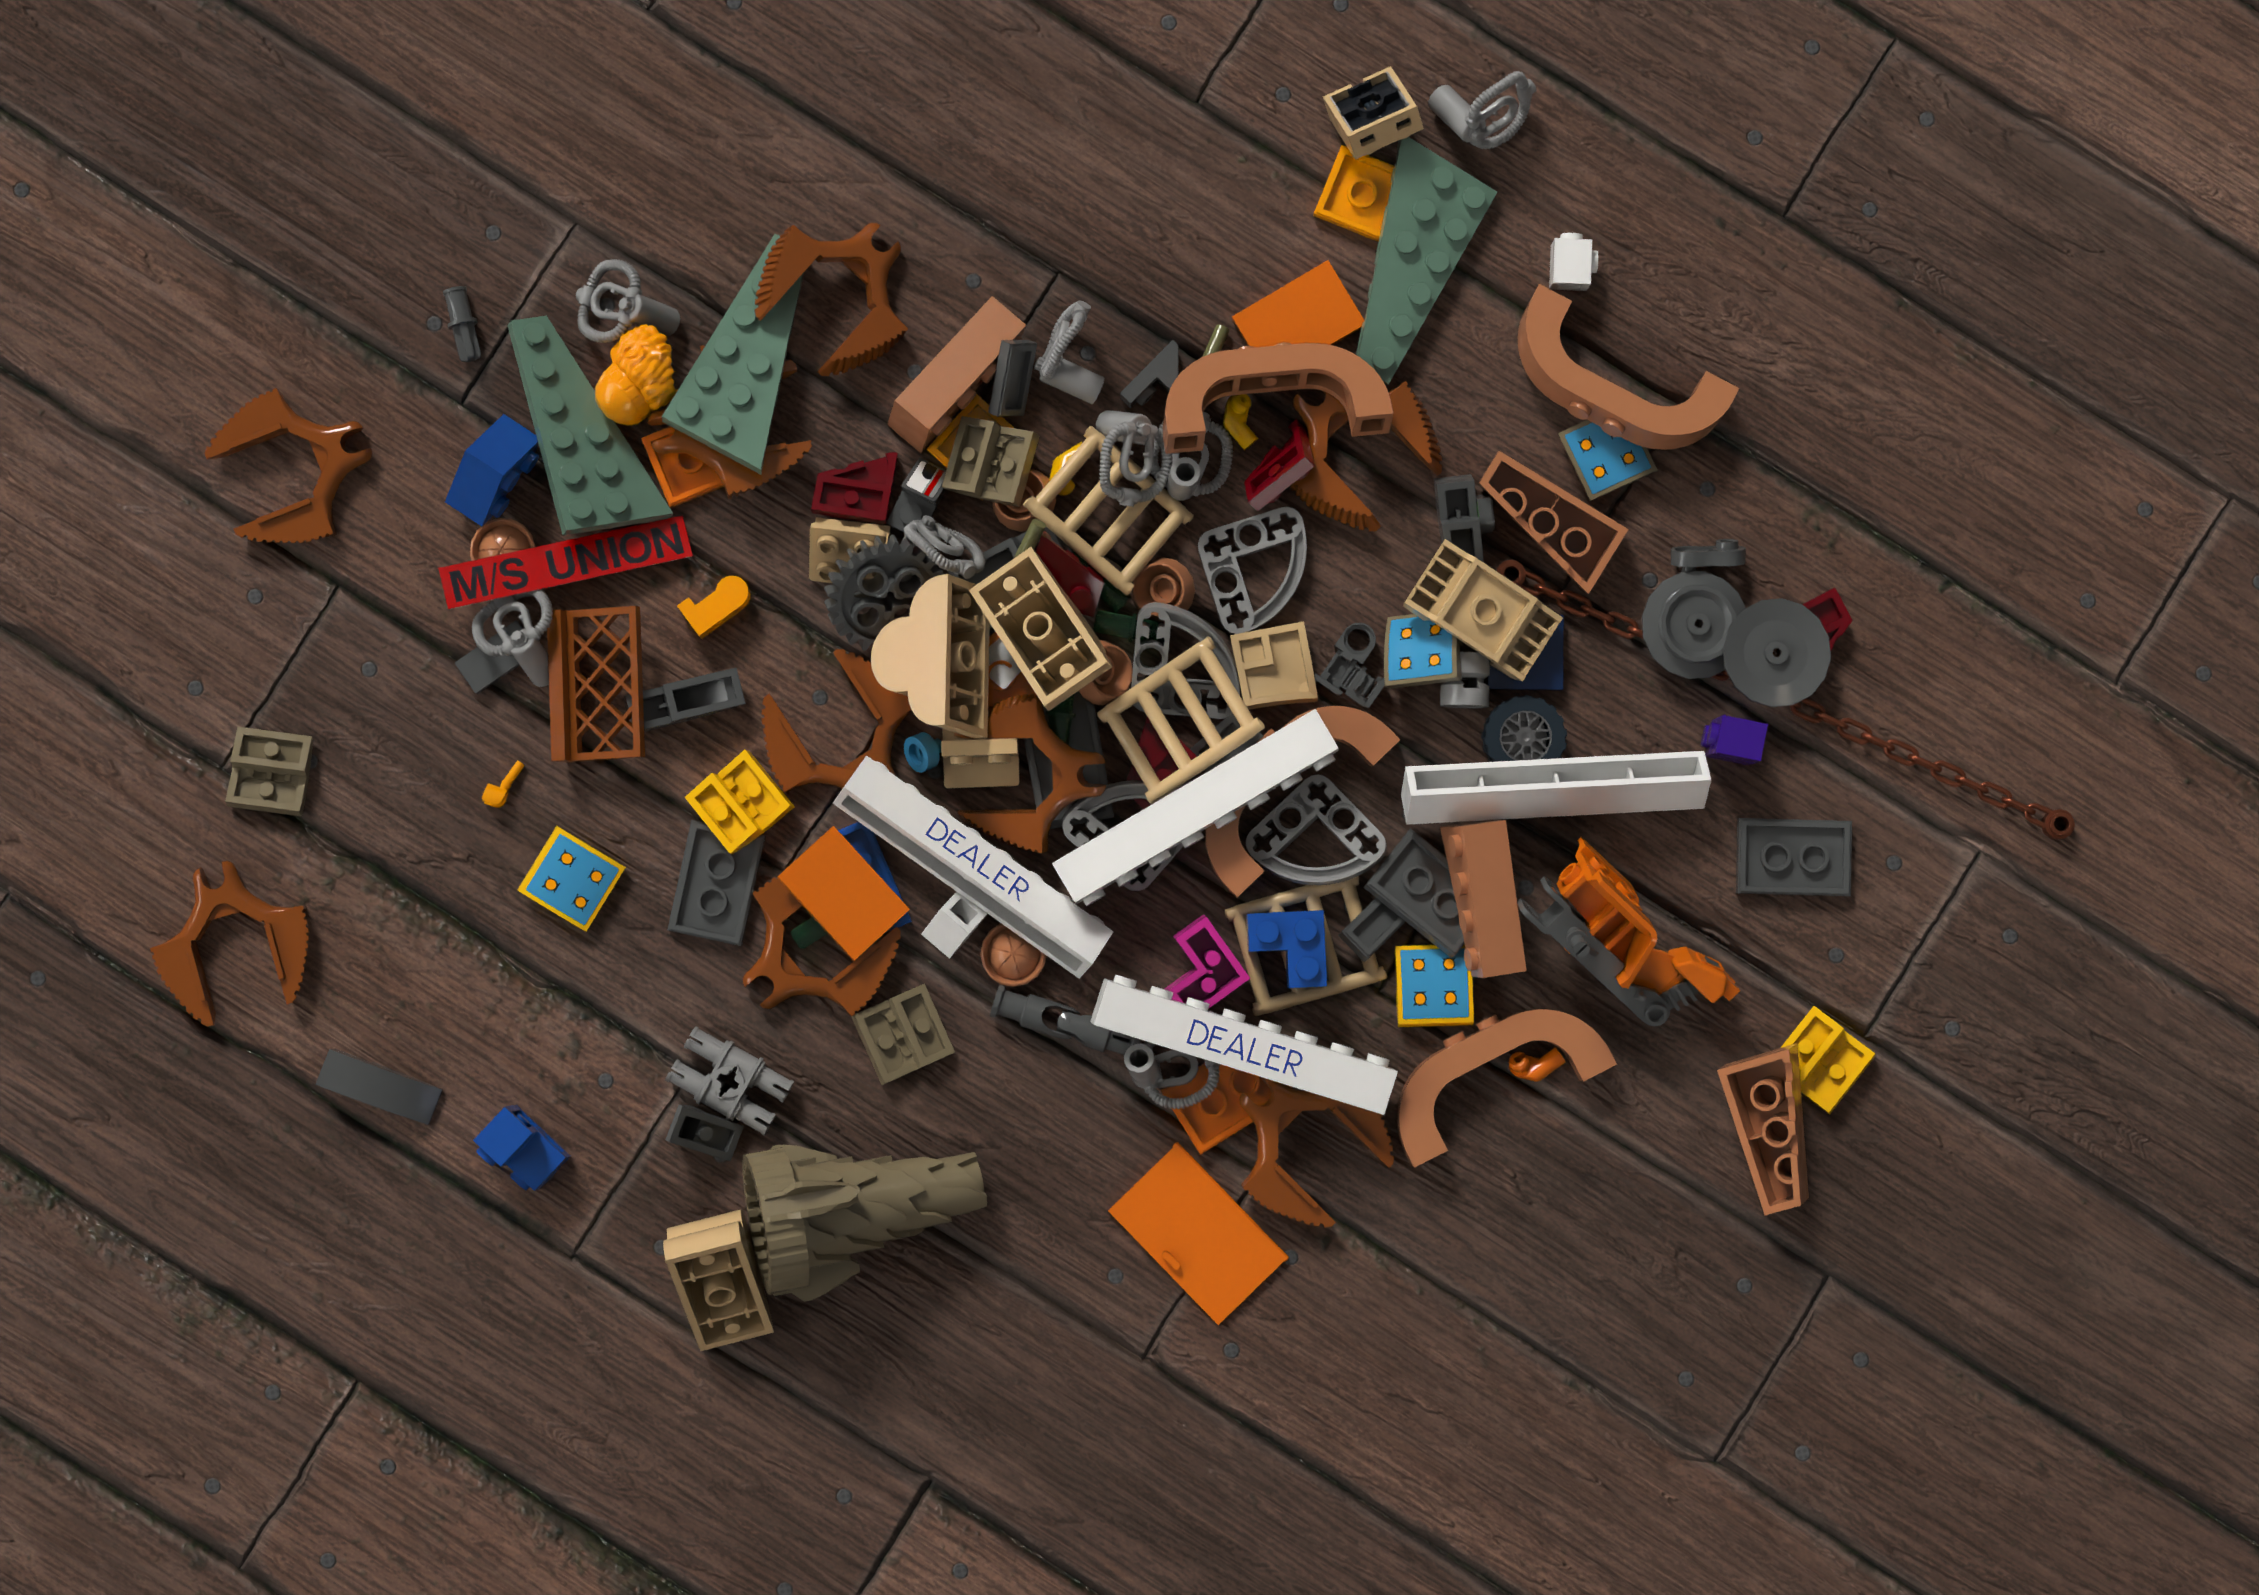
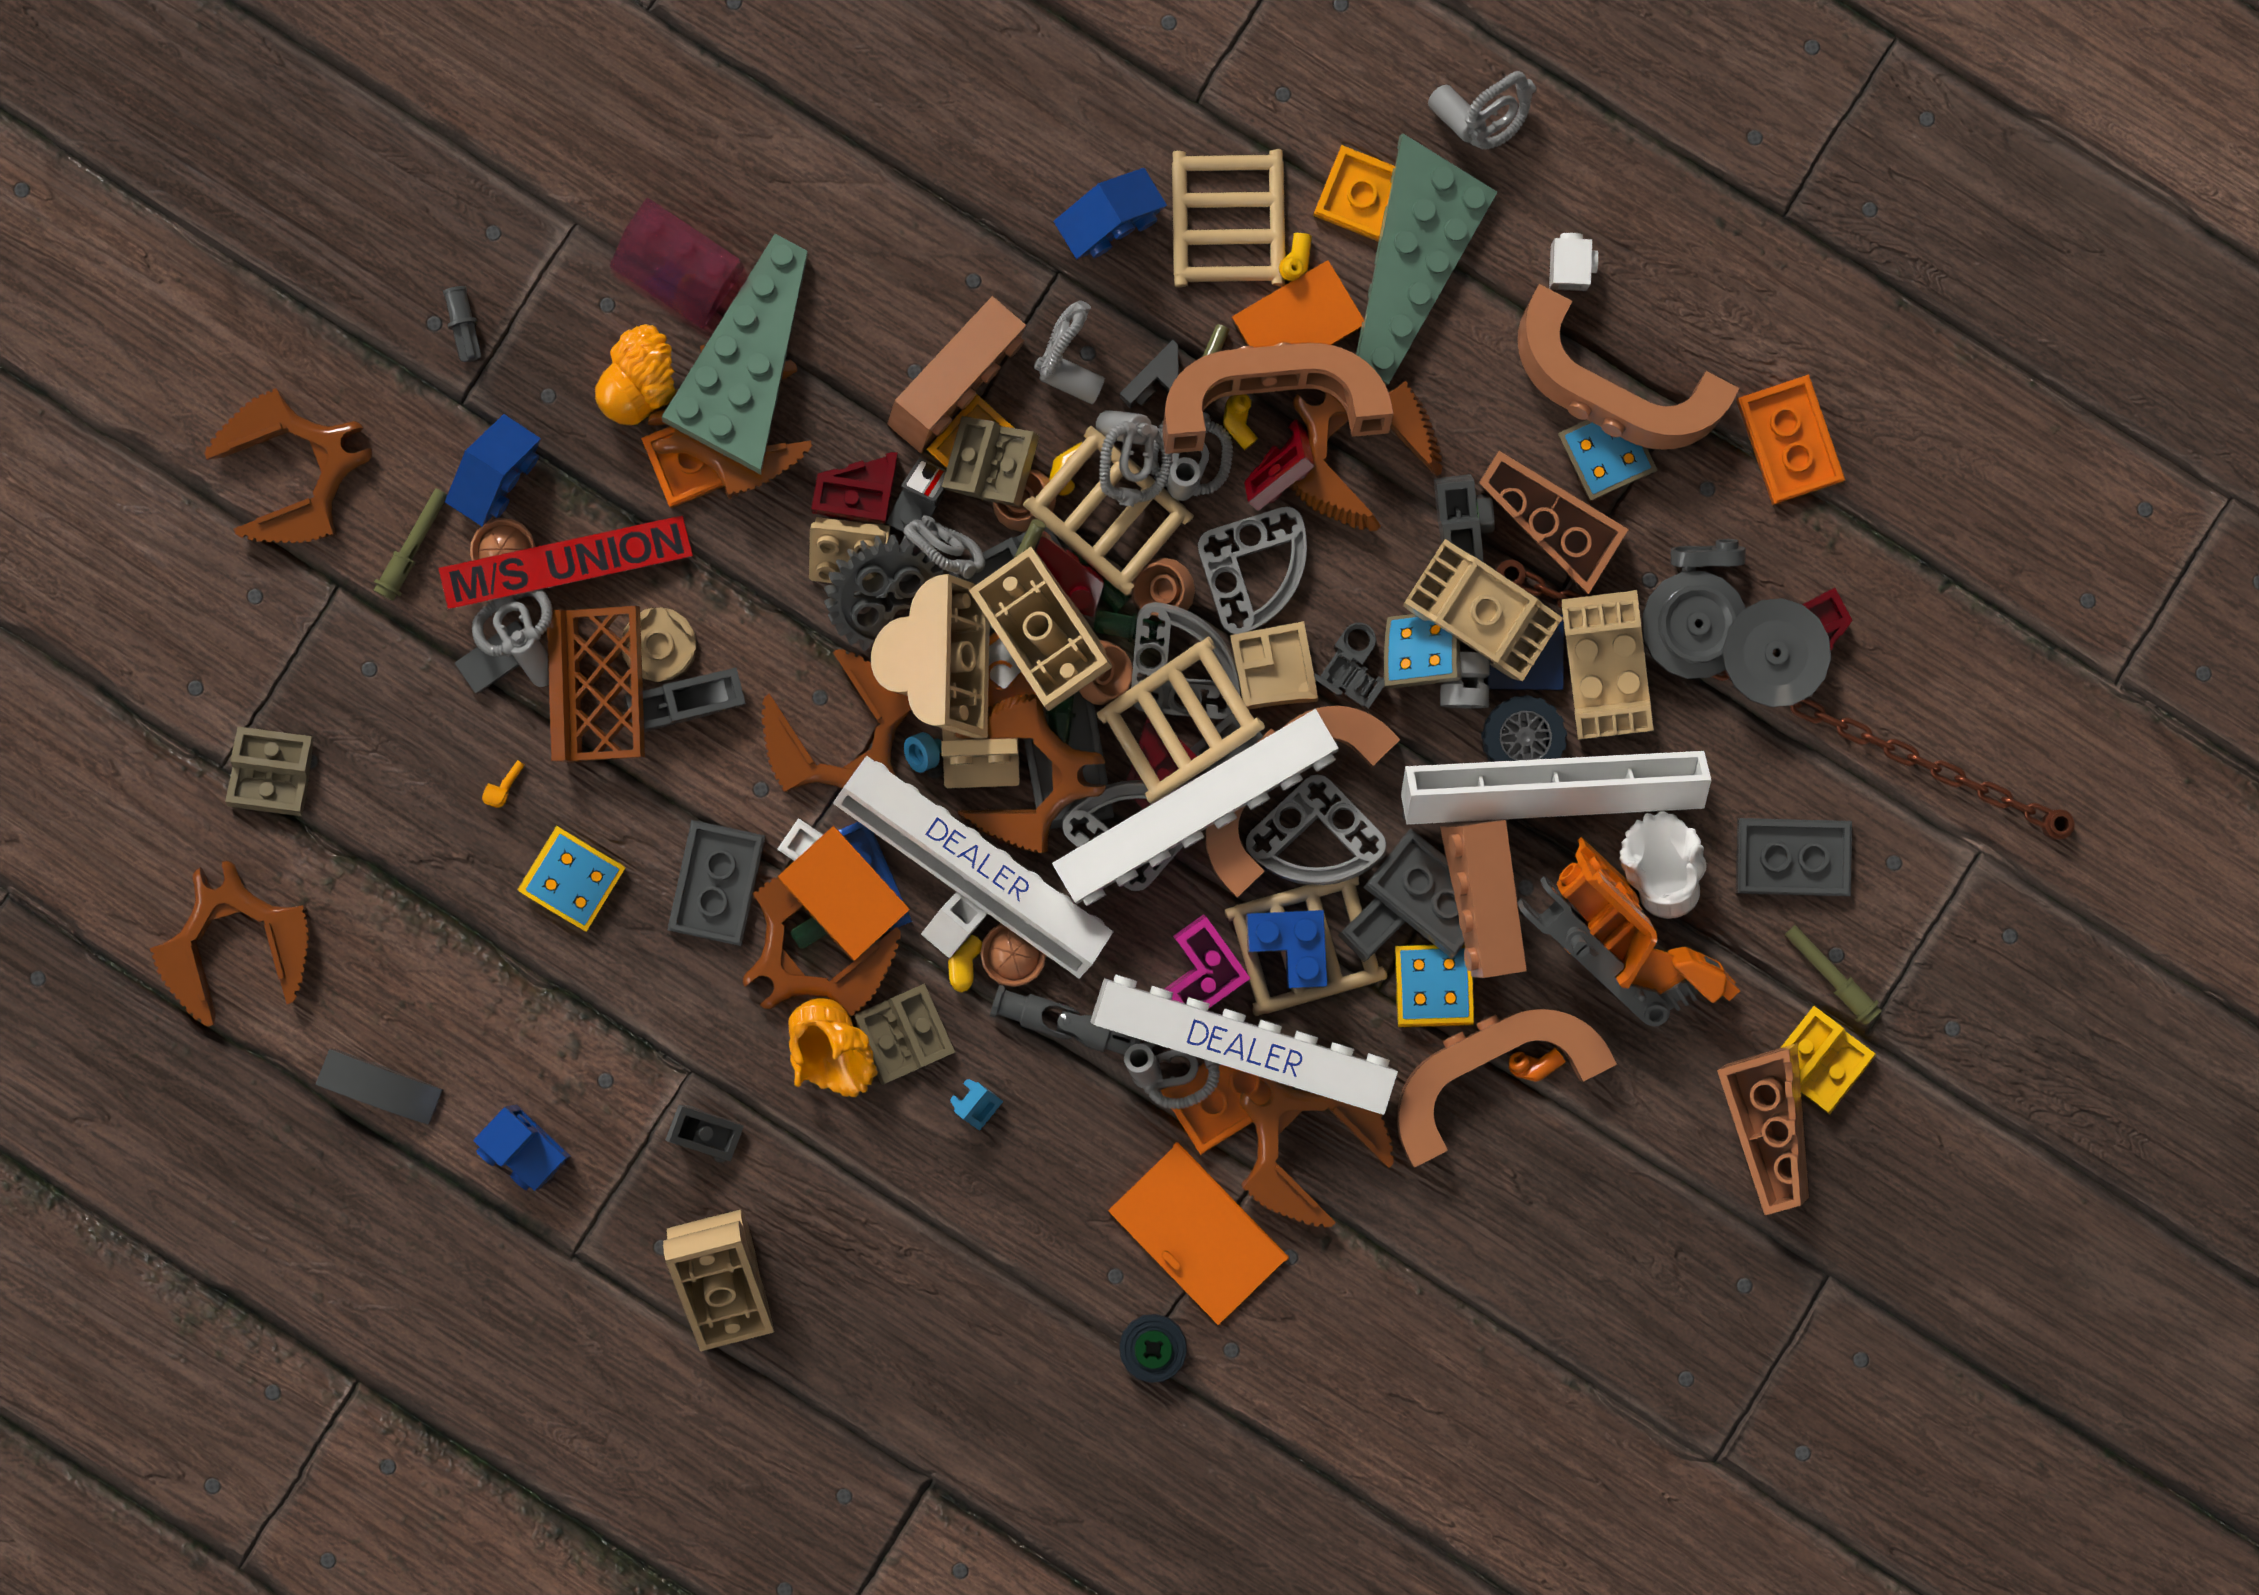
sand green wing [508,316,673,536] -> none
light grey piece [576,259,680,343] -> none
light grey pin [665,1026,795,1136] -> none
light orange leg [677,576,751,639] -> none
yellow slope [685,749,795,854] -> none
dark tan cone [742,1145,987,1302] -> none
dark orange piece [754,223,908,376] -> none
dark grey tile [988,340,1037,417] -> none
piece [1323,66,1424,160] -> none
dark purple brick [1701,715,1768,766] -> none
none -> olive pin [373,488,448,601]
none -> clear pink slope [610,198,744,329]
none -> tan tile [622,607,697,683]
none -> white tile [778,818,823,861]
none -> light orange hair [788,998,878,1097]
none -> yellow arm [948,935,983,992]
none -> dark azure tile [950,1079,1003,1131]
none -> blue brick [1054,168,1167,259]
none -> black wheel [1119,1314,1187,1383]
none -> tan bar [1172,149,1285,288]
none -> yellow arm [1279,233,1312,281]
none -> tan plate [1561,590,1654,740]
none -> white hair [1619,811,1706,919]
none -> orange tile [1736,374,1845,506]
none -> olive pin [1784,925,1882,1026]

